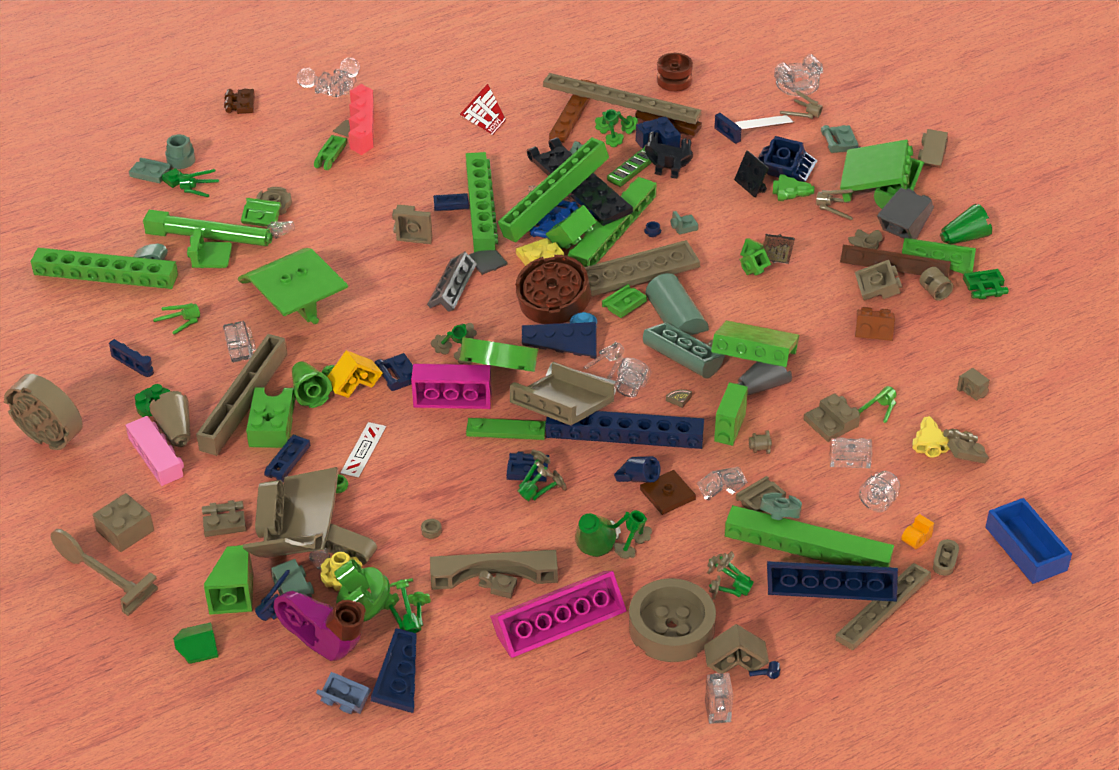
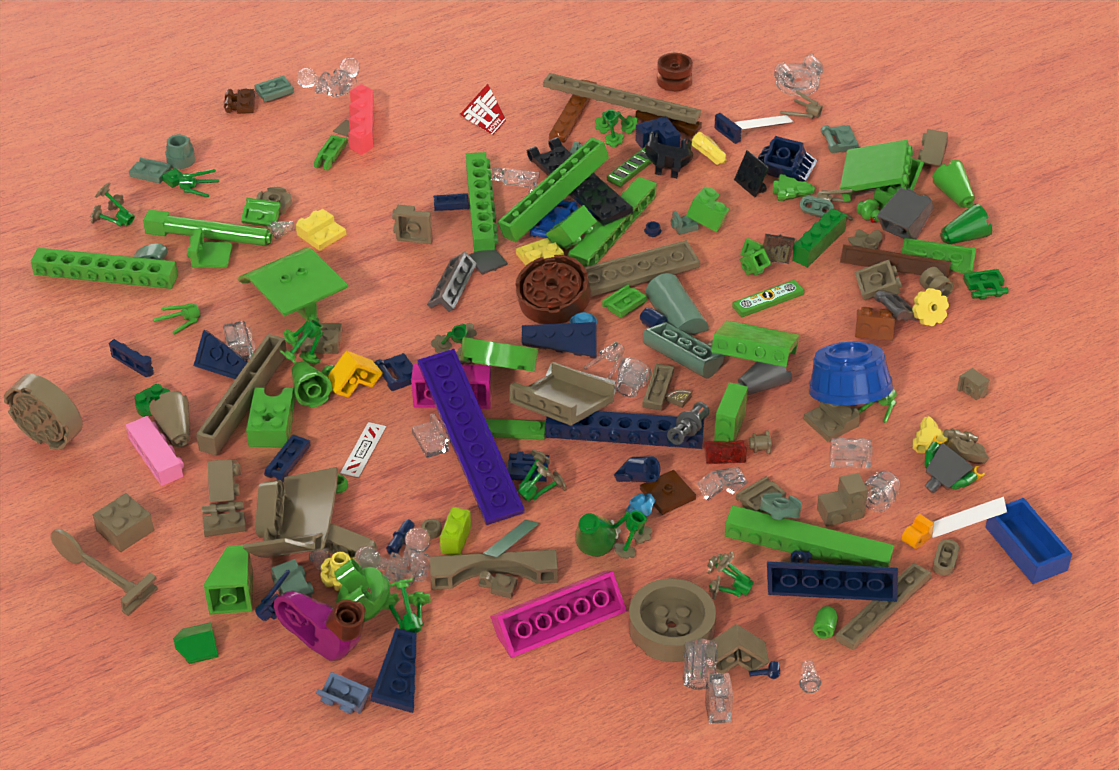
none -> plant [91,182,135,227]
none -> dark blue wing [193,330,248,379]
none -> dark tan brick [207,459,241,502]
none -> sand green plate [254,76,294,103]
none -> plant [280,319,323,365]
none -> light yellow plate [296,209,347,251]
none -> dark tan plate [300,323,343,354]
none -> clear piece [354,527,431,585]
none -> dark blue axle [386,519,415,556]
none -> clear bracket [412,413,451,458]
none -> dark purple plate [417,349,525,525]
none -> lime brick [440,507,471,555]
none -> sand green sticker [483,520,539,557]
none -> clear hinge [491,168,540,188]
none -> dark azure plate [626,493,655,517]
none -> dark blue brick [640,308,667,328]
none -> dark tan plate [642,364,674,411]
none -> dark grey piece [667,402,710,445]
none -> clear brick [683,639,718,690]
none -> bright green brick [686,186,730,232]
none -> light yellow rock [692,132,726,165]
none -> clear red bracket [704,440,747,464]
none -> tile [732,280,804,317]
none -> dark blue plate [791,551,812,563]
none -> green brick [792,209,847,268]
none -> clear cone [799,661,821,693]
none -> sand green plate [800,195,834,218]
none -> blue piece [809,341,893,405]
none -> bright green brick [812,606,838,639]
none -> dark tan brick [817,473,868,526]
none -> bright green animal [857,199,880,223]
none -> flat silver plate [874,290,918,321]
none -> light yellow plant [912,288,949,326]
none -> dark grey torso [924,435,985,494]
none -> bright green cone [932,160,975,208]
none -> white sticker [932,497,1007,538]

